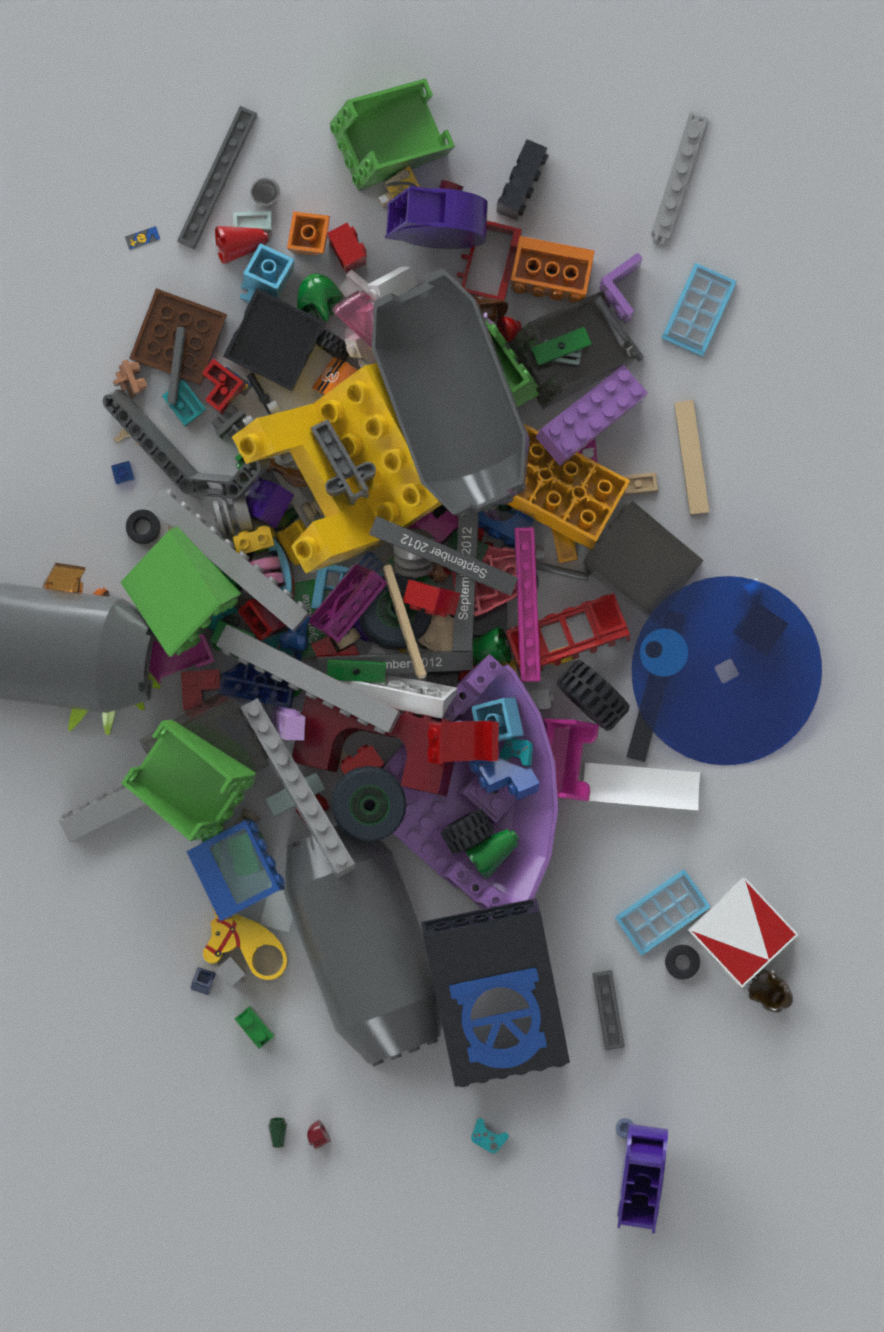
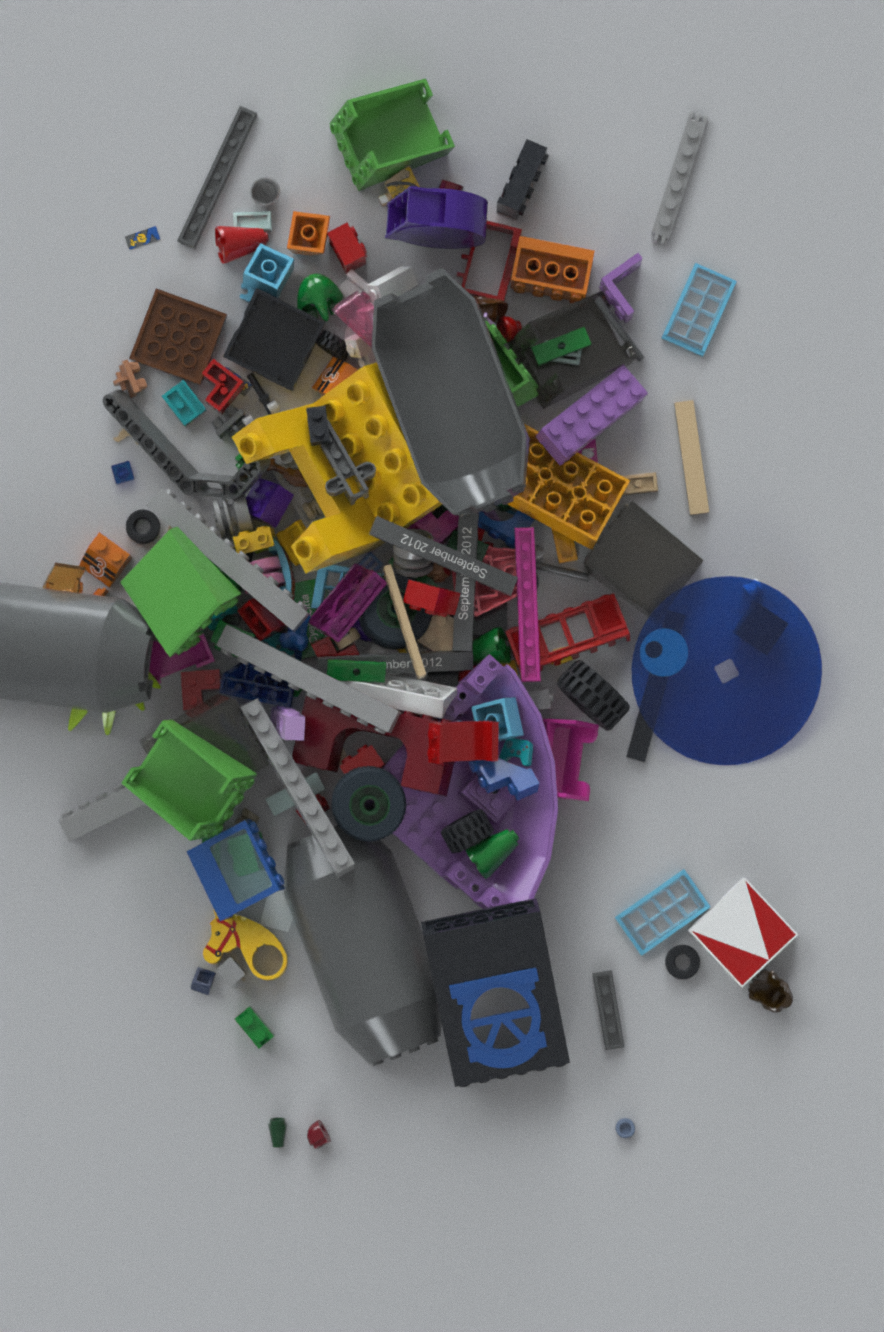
dark grey tile [167,327,186,406] -> none
dark green cone [273,507,299,532] -> none
teal piece [471,1118,509,1153] -> none
white arch [583,762,700,811] -> none
dark purple brick [617,1123,668,1233] -> none
none -> orange slope [79,532,133,588]
none -> black plate [306,406,331,446]

